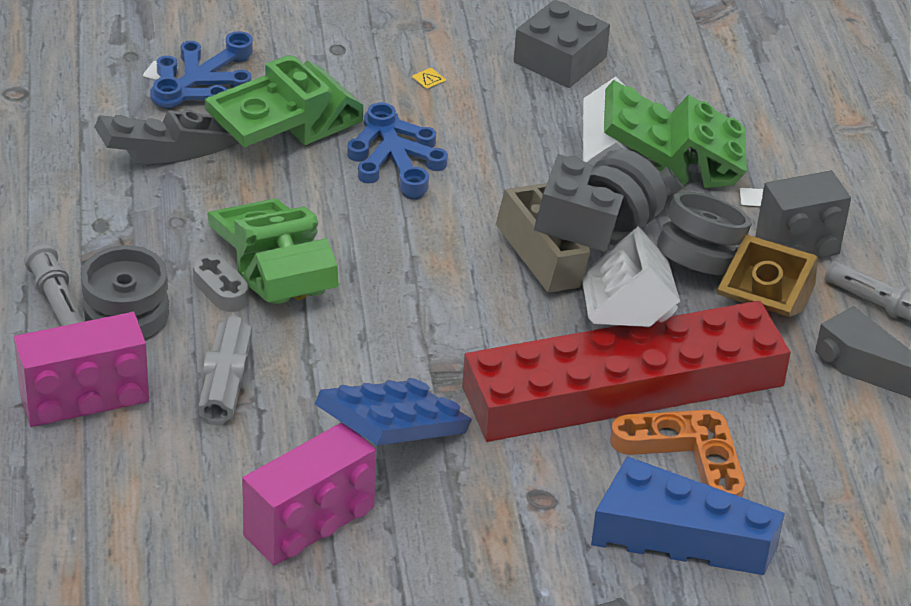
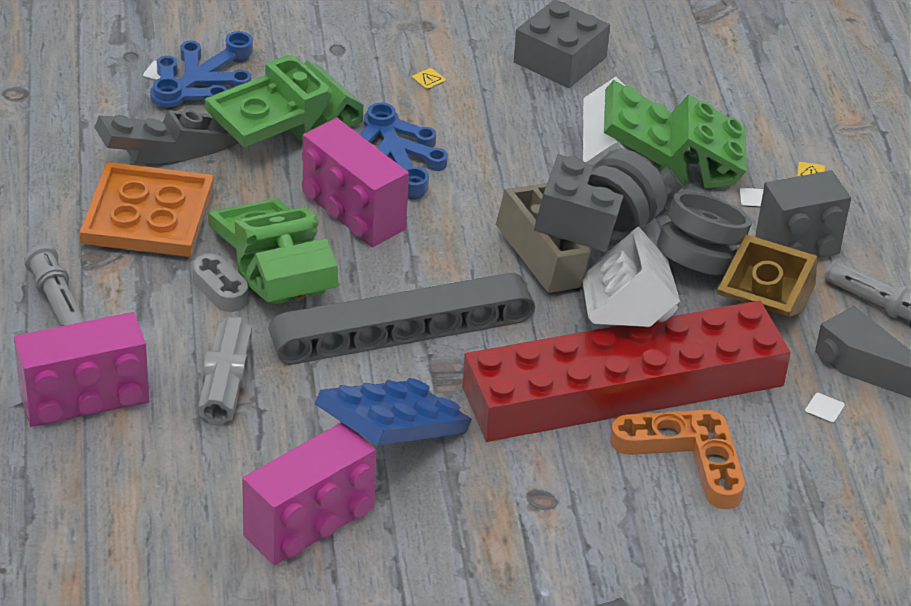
dark grey wheel [80,245,169,339] -> none
blue wedge [591,456,785,575] -> none
none -> orange plate [80,162,214,257]
none -> dark grey beam [268,273,535,364]
none -> dark pink brick [302,118,409,247]
none -> yellow sticker [797,162,825,176]
none -> white sticker [805,393,845,422]

